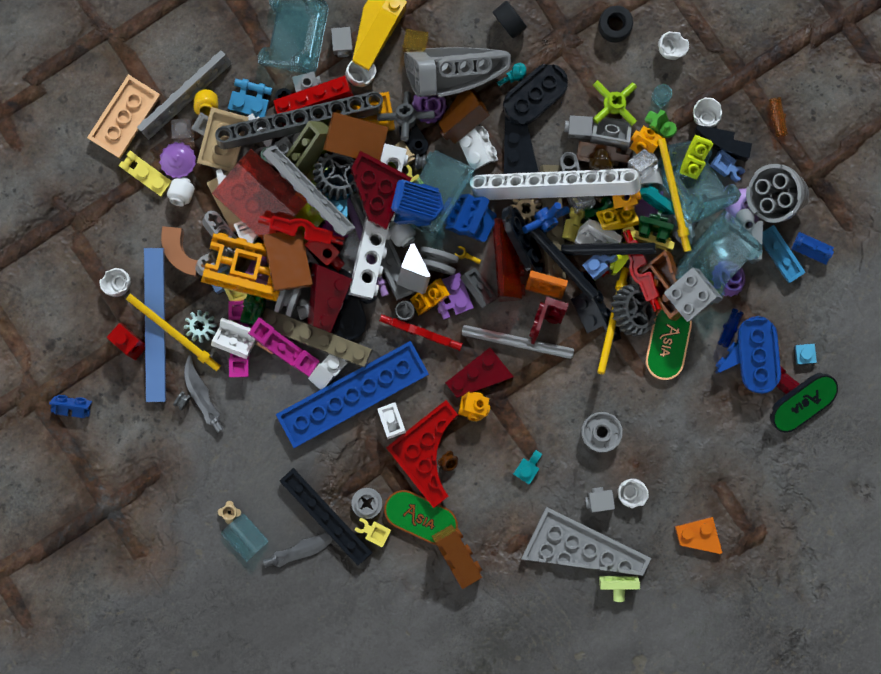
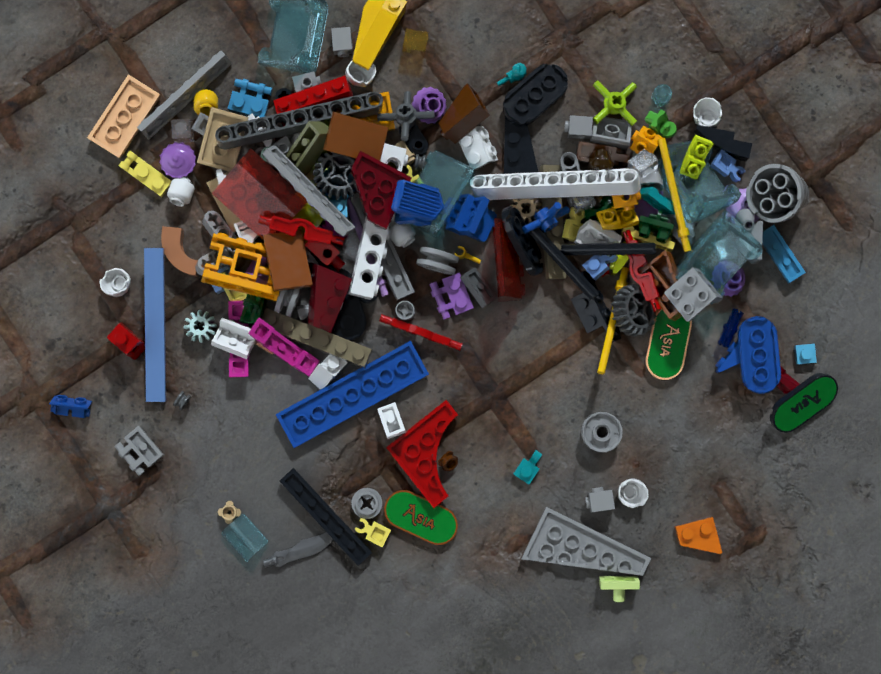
yellow bar [126,293,221,371] -> none
flat silver sword [184,355,224,433] -> none
light grey slope [397,243,431,294] -> none
light grey panel [404,47,511,97] -> none
light orange slope [410,278,450,315] -> none
dark orange wedge [432,524,483,589] -> none
dark red wing [445,347,514,398] -> none
light orange brick [458,392,490,422] -> none
light grey axle [462,325,574,359] -> none
black tyre [493,1,527,38] -> none
orange tile [525,271,568,299] -> none
dark red bracket [529,297,569,345] -> none
black tyre [598,5,634,43] -> none
white hair [658,31,689,60] -> none
clear orange pin [769,97,788,137] -> none
blue hinge [791,232,834,265] -> none
none -> light grey plate [114,426,164,476]

